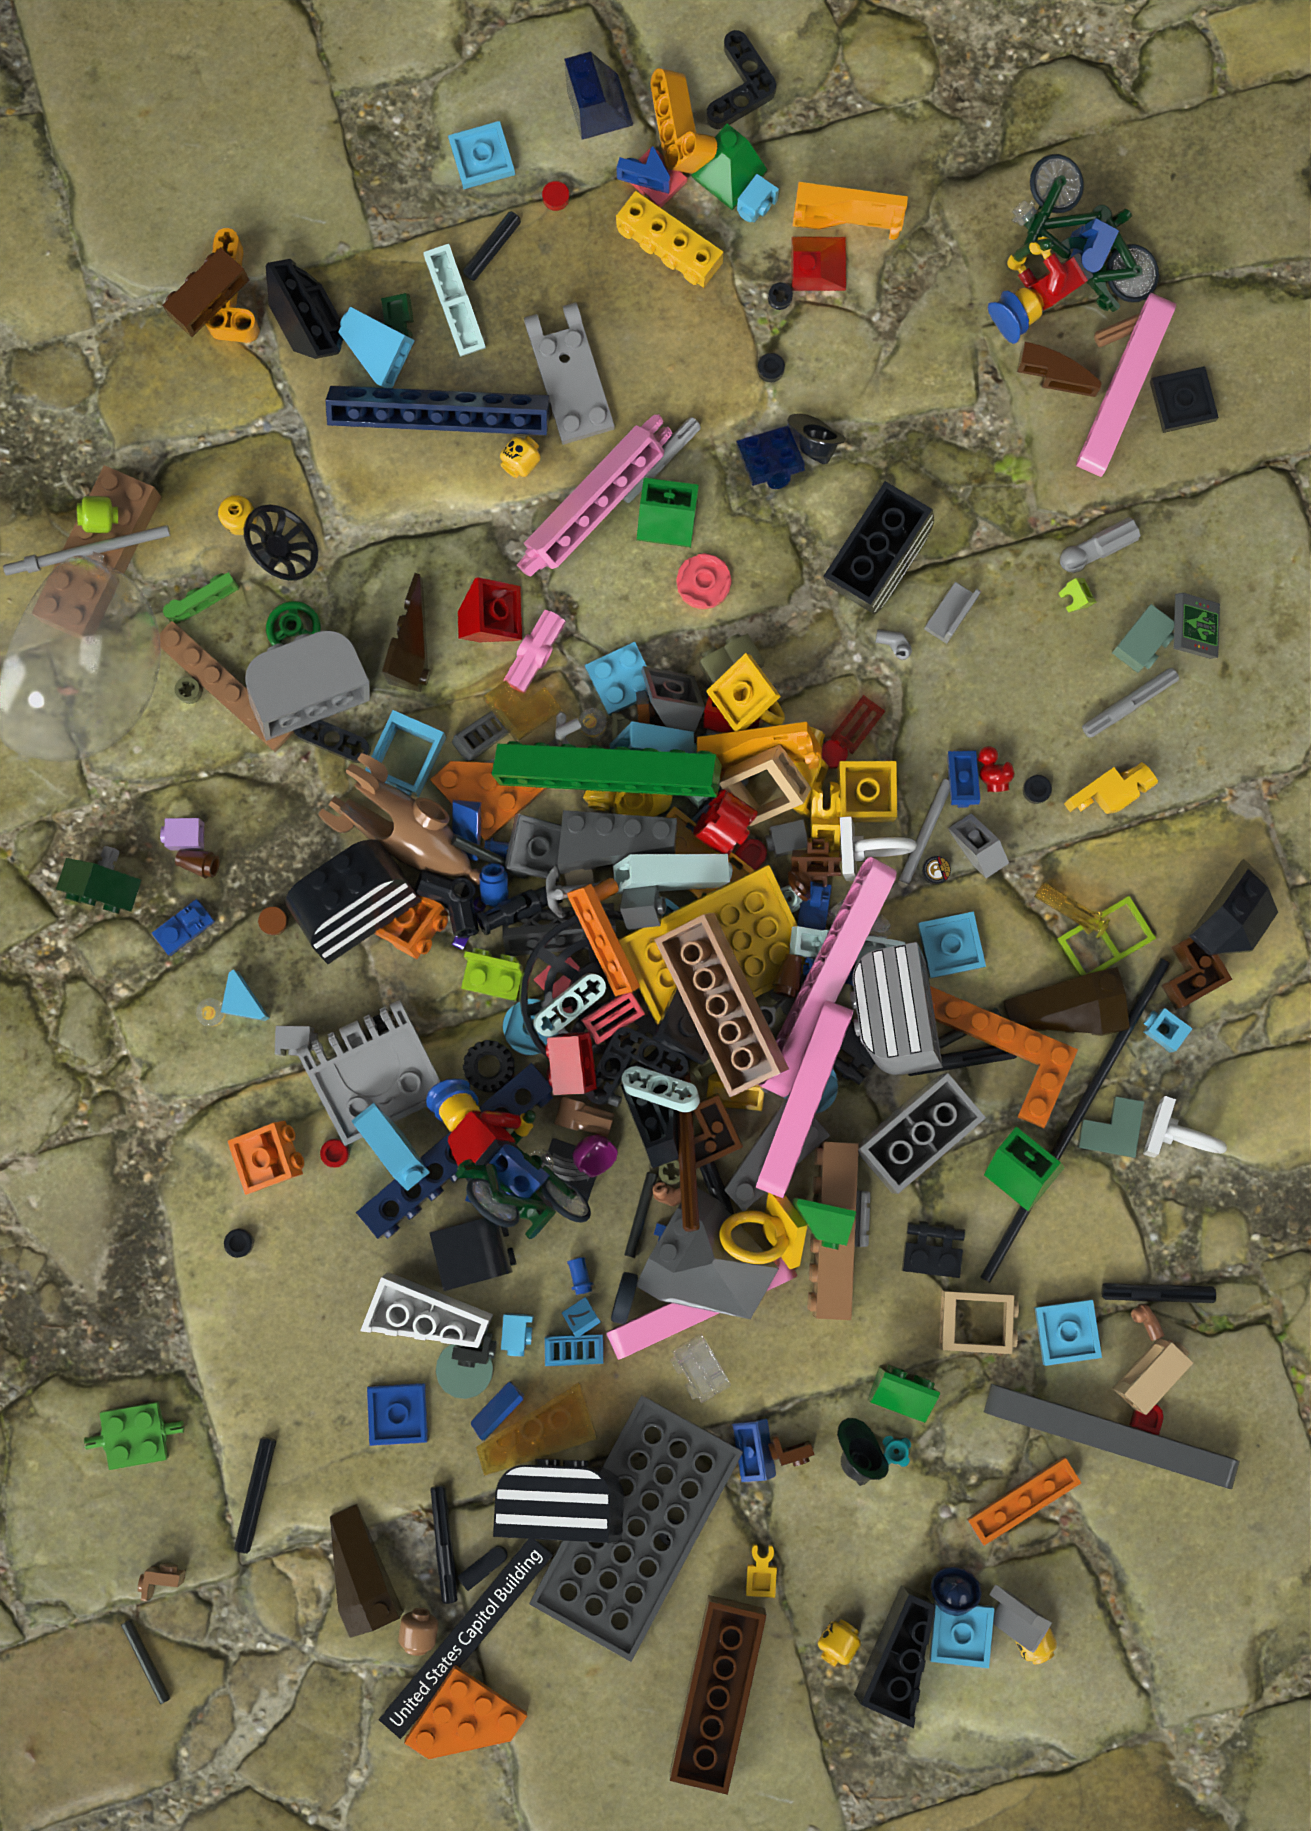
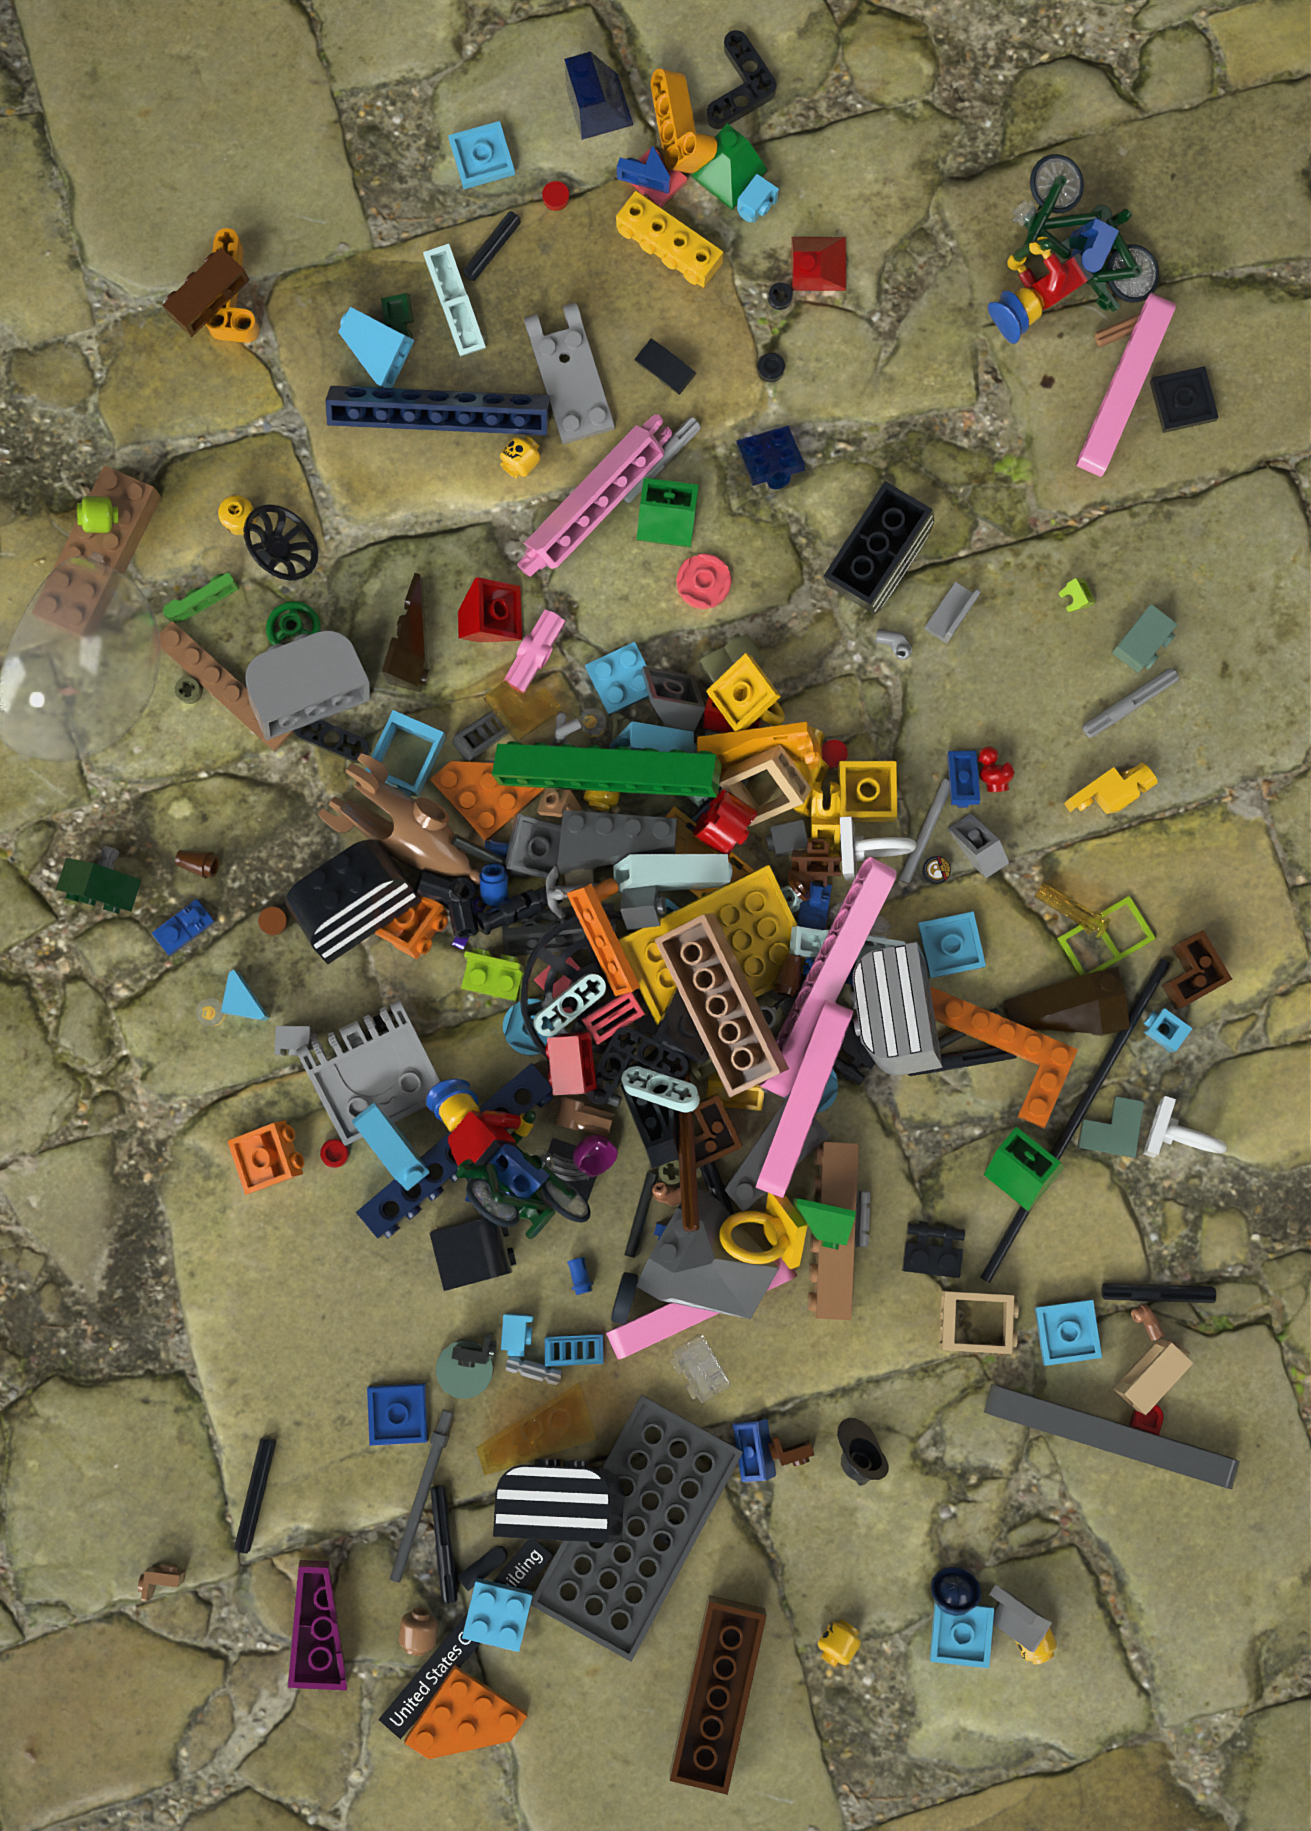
light grey bar [3,525,171,576] -> none
bright green plate [84,1401,184,1470] -> none
pearl dark grey bar [121,1619,171,1705] -> none
lavender brick [160,818,204,850] -> none
black tile [224,1229,254,1258] -> none
black wedge [265,259,344,359] -> none
dark brown wedge [330,1504,404,1638] -> none
white wedge [361,1272,493,1348] -> none
blue slope [452,800,481,861] -> none
black tyre [462,1040,515,1092] -> none
blue slope [471,1382,525,1441] -> none
dark azure tile [562,1297,601,1338] -> none
yellow piece [614,792,673,817] -> none
reddish brown bracket [636,691,666,727] -> none
red tile [734,839,767,870] -> none
yellow plate [746,1544,777,1598] -> none
black piece [787,414,846,465] -> none
light orange piece [793,182,908,240] -> none
clear red tile [830,695,886,755] -> none
black wedge [854,1585,935,1728] -> none
light grey brick [858,1073,986,1194] -> none
green slope [868,1364,940,1423] -> none
teal plate [883,1436,911,1467] -> none
orange plate [967,1457,1081,1546] -> none
reddish brown slope [1017,342,1102,397] -> none
black tile [1022,775,1052,804] -> none
light grey piece [1060,517,1141,573] -> none
tile [1174,593,1220,659] -> none
black wedge [1189,859,1278,955] -> none
none -> magenta wedge [288,1560,348,1691]
none -> dark grey bar [390,1409,454,1583]
none -> medium azure plate [462,1578,533,1652]
none -> light grey axle [506,1356,562,1386]
none -> medium nougat bracket [537,788,582,817]
none -> black slope [634,338,697,395]

